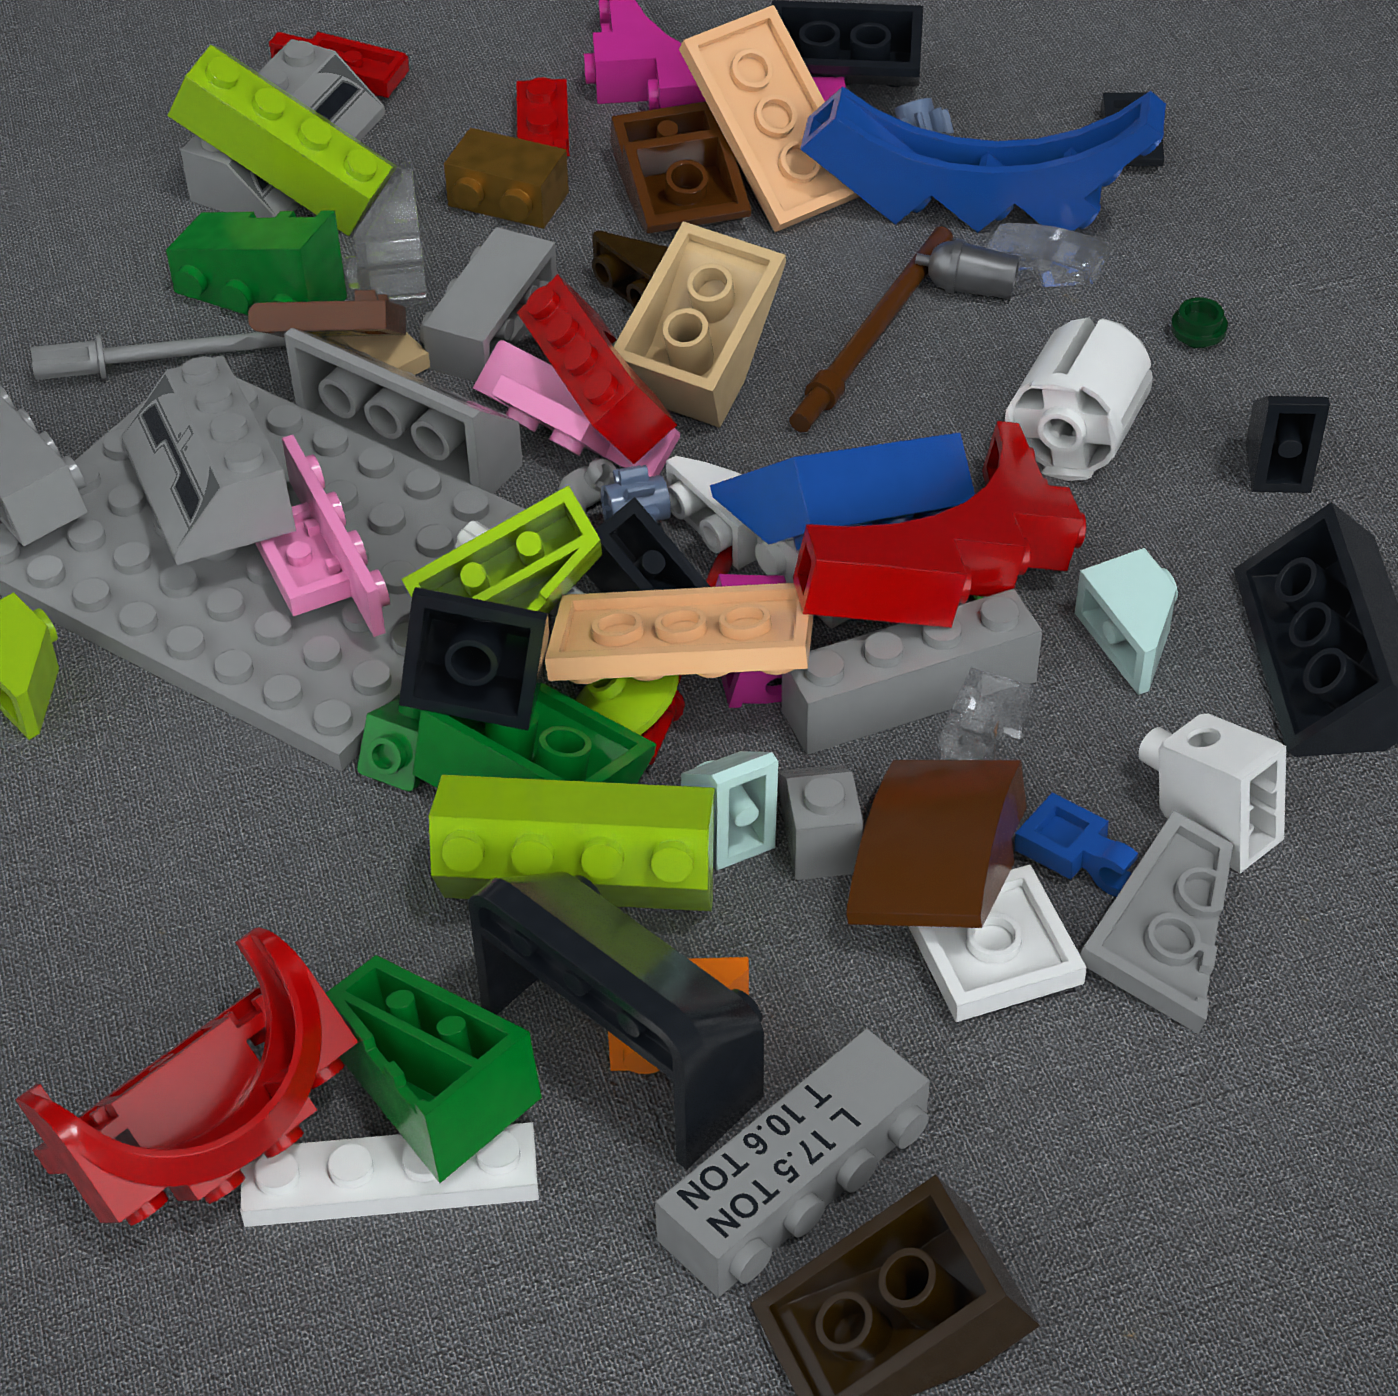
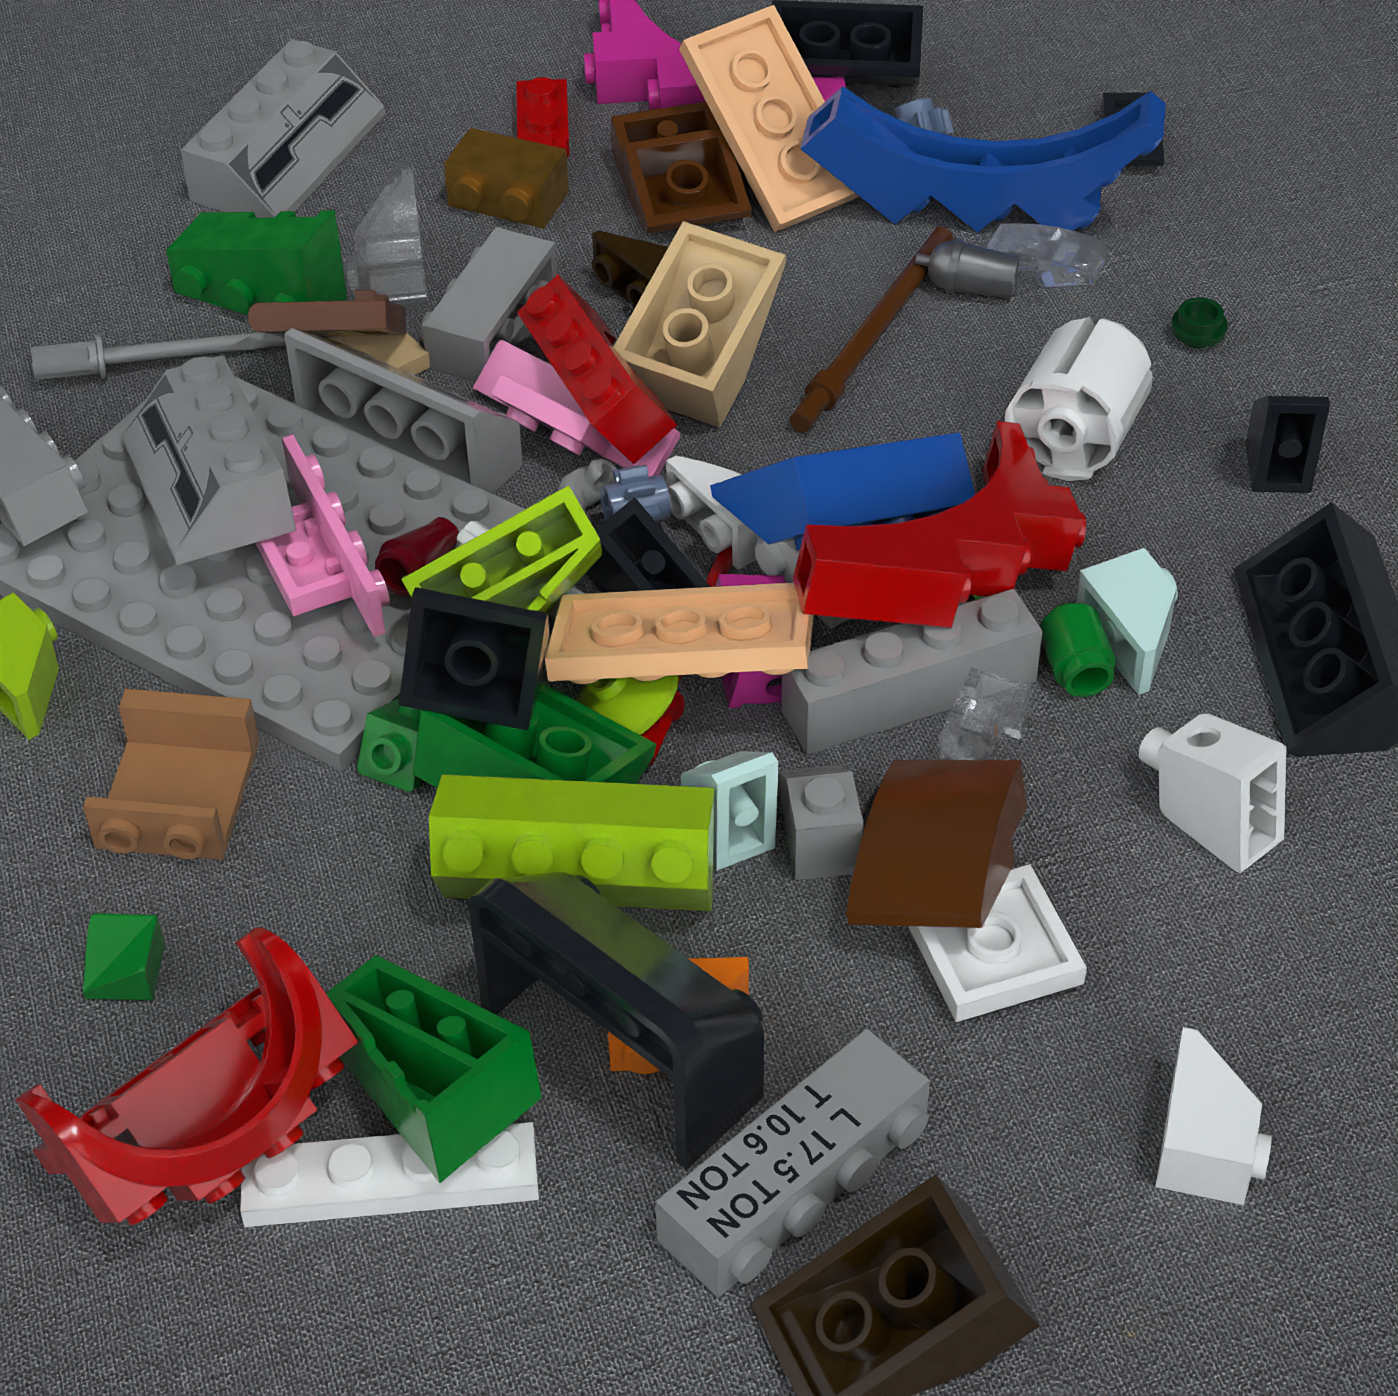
lime slope [167,45,398,236] -> none
red hinge [269,32,409,98] -> none
blue plate [1015,792,1138,897] -> none
light grey wing [1080,810,1233,1034] -> none
none -> medium nougat panel [83,688,260,860]
none -> green slope [83,913,165,1001]
none -> dark red cone [375,517,459,596]
none -> green brick [1040,603,1116,697]
none -> white slope [1155,1027,1272,1205]

